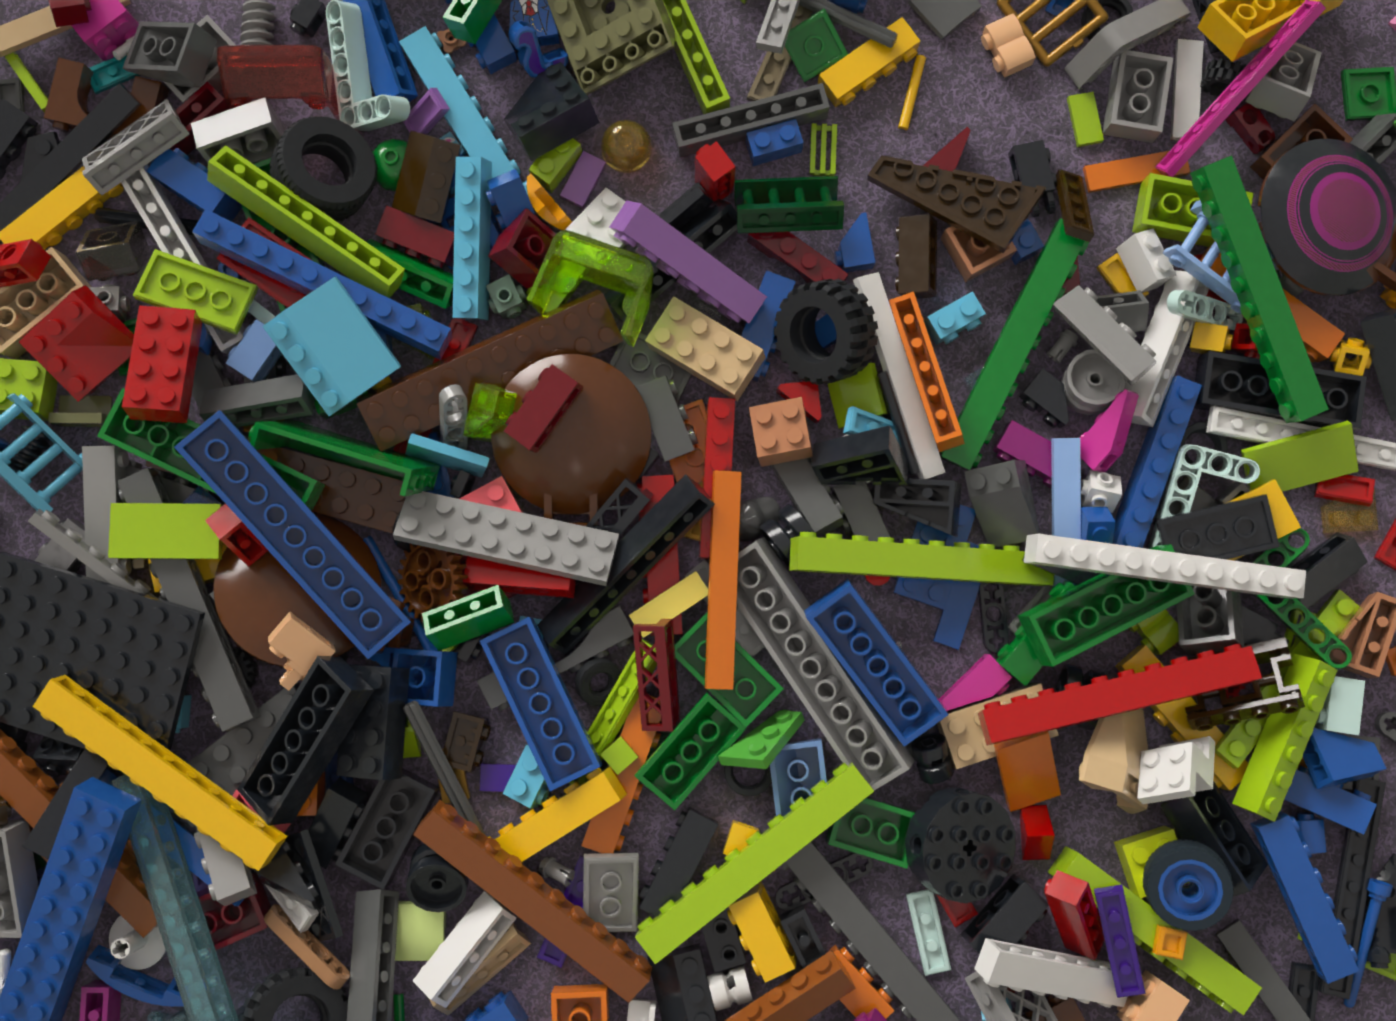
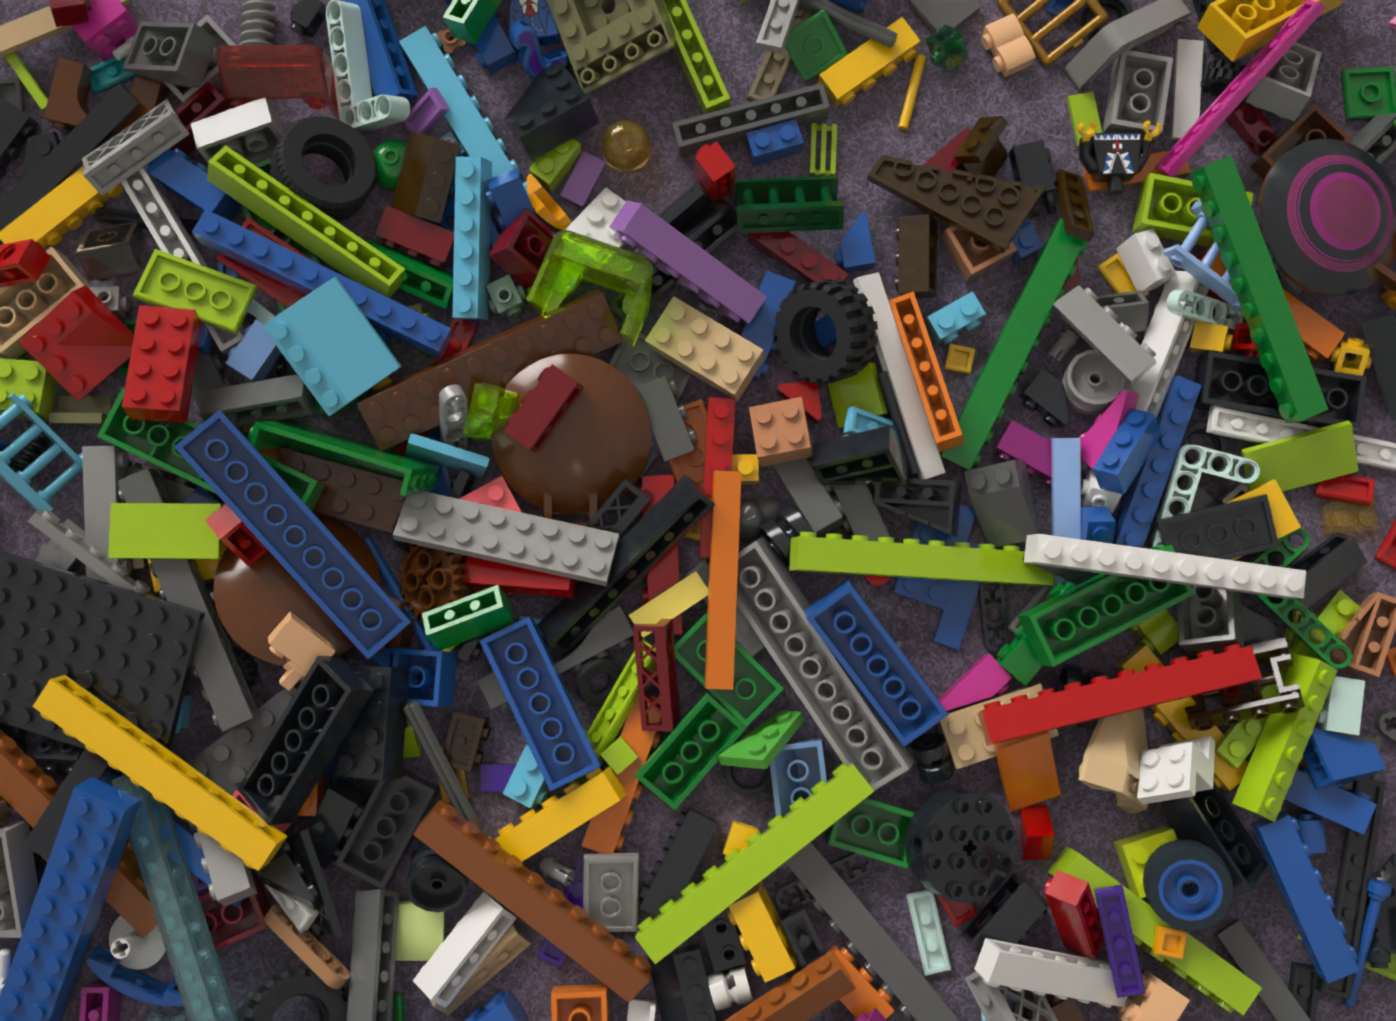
none -> yellow brick [732,454,759,484]
none -> clear green brick [925,24,969,71]
none -> yellow tile [944,343,976,375]
none -> dark brown bracket [954,116,1008,177]
none -> black torso [1077,120,1162,195]
none -> blue brick [1093,408,1161,495]

